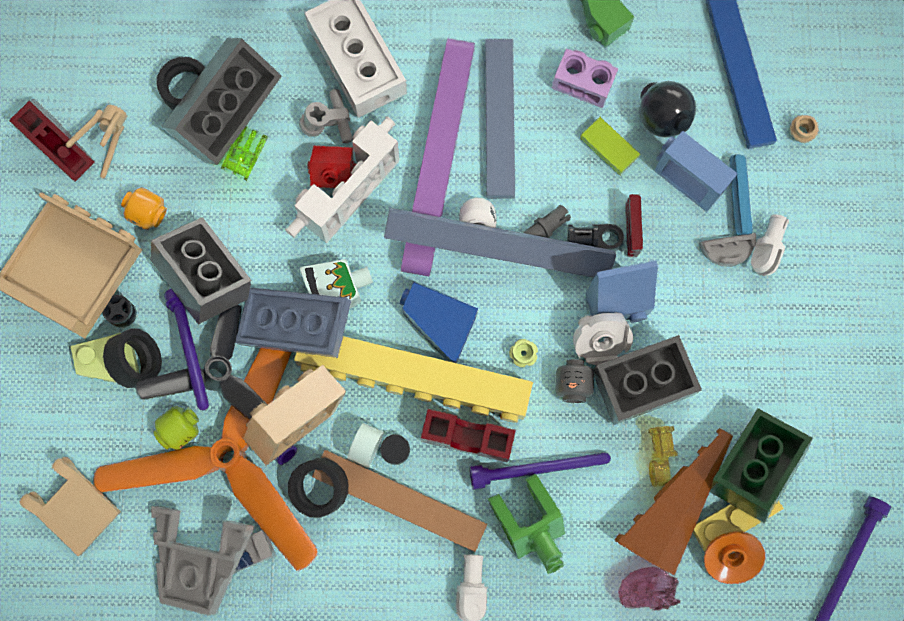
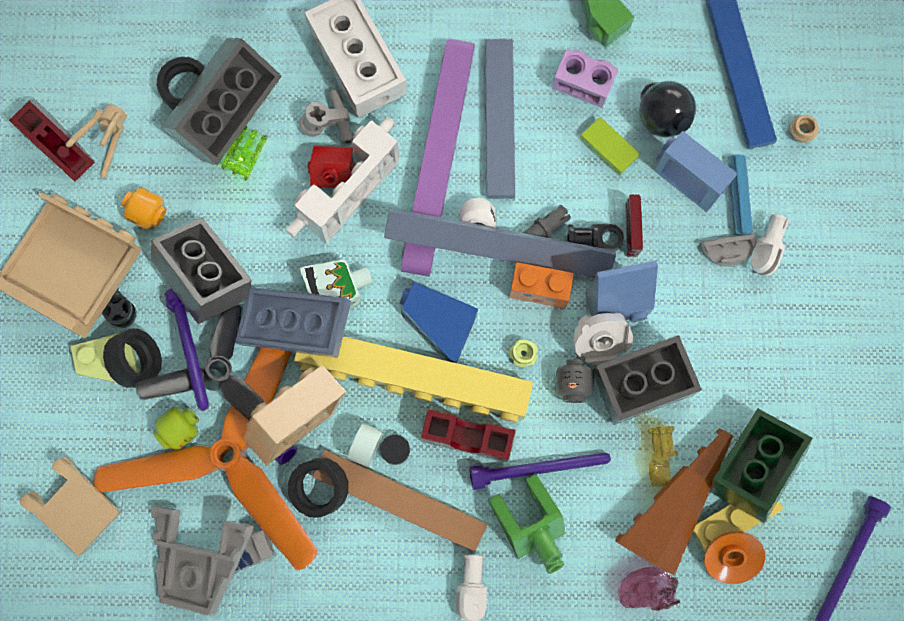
none -> orange brick [509,262,574,309]

